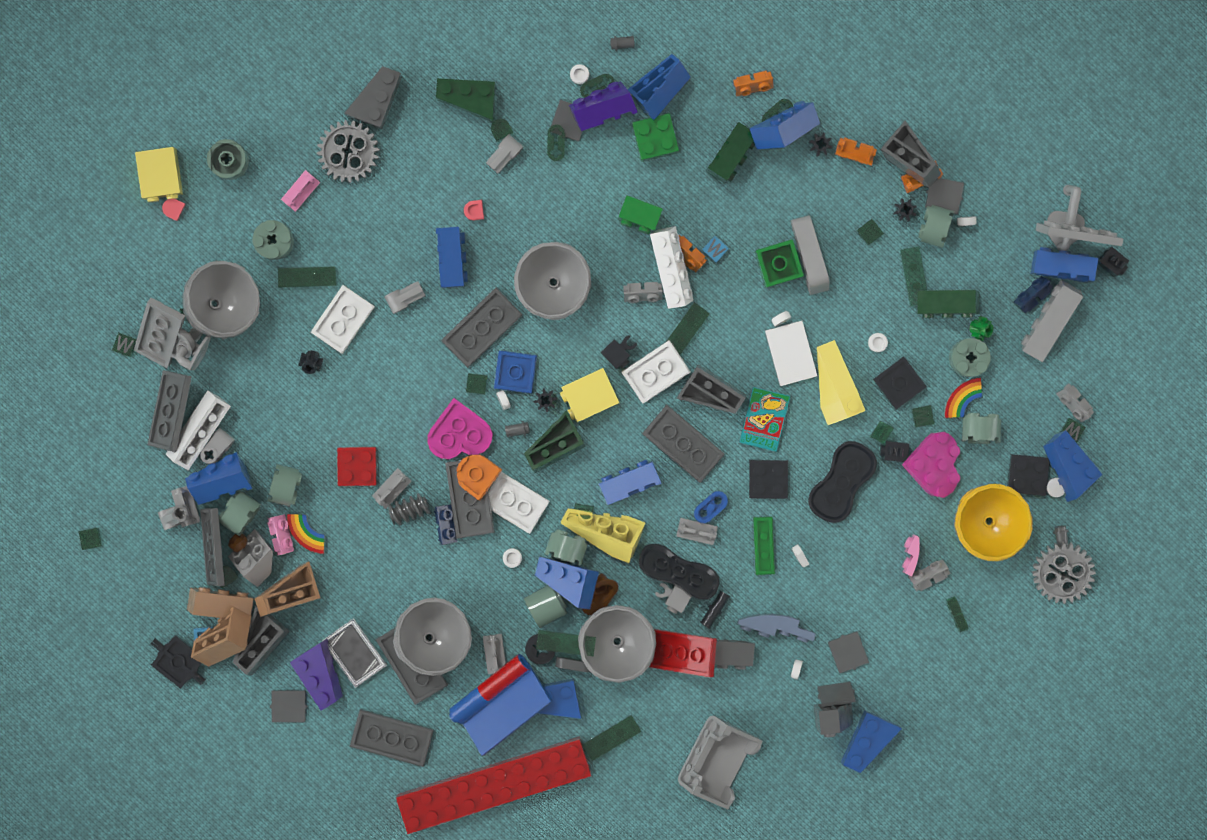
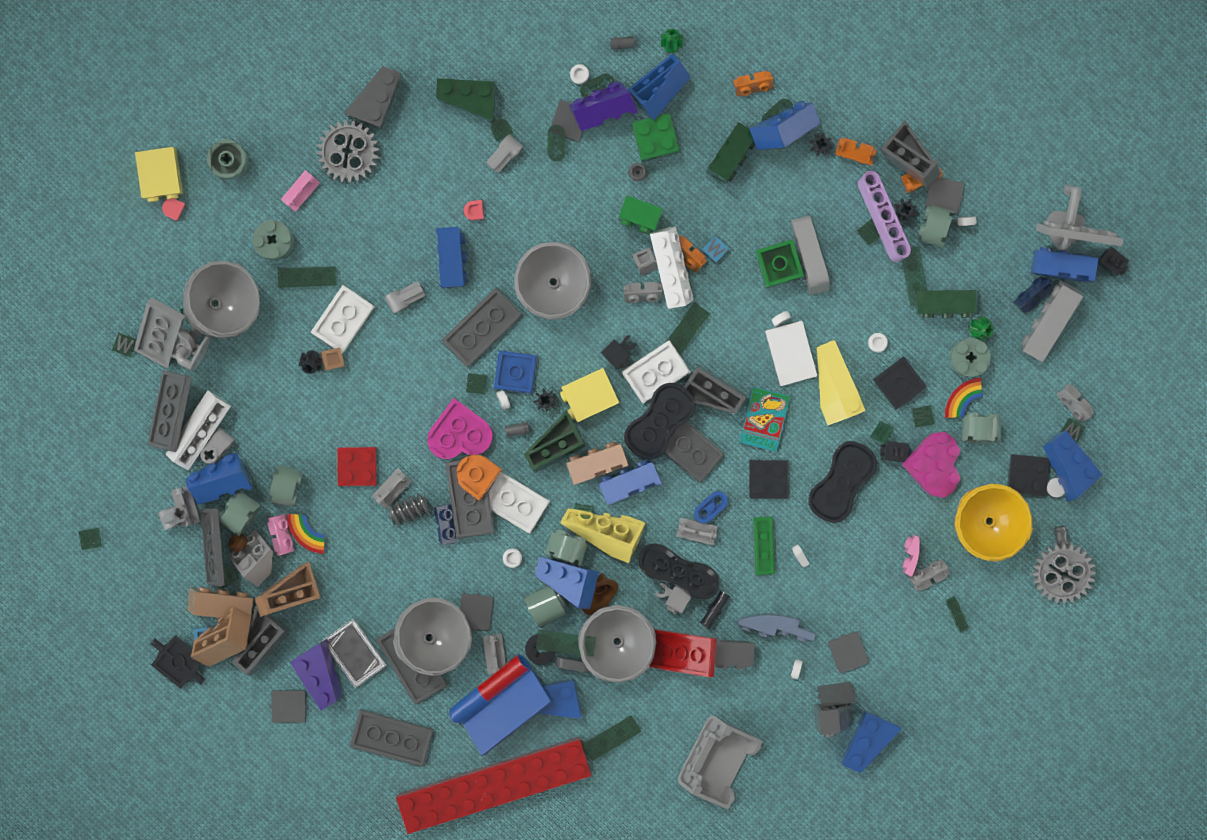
none -> medium nougat tile [320,348,345,371]
none -> dark grey piece [460,593,493,631]
none -> wedge [566,441,628,485]
none -> black plate [624,383,696,460]
none -> dark grey plate [628,163,647,182]
none -> light grey slope [632,247,658,276]
none -> green gear [661,29,684,53]
none -> lavender beam [858,171,911,262]

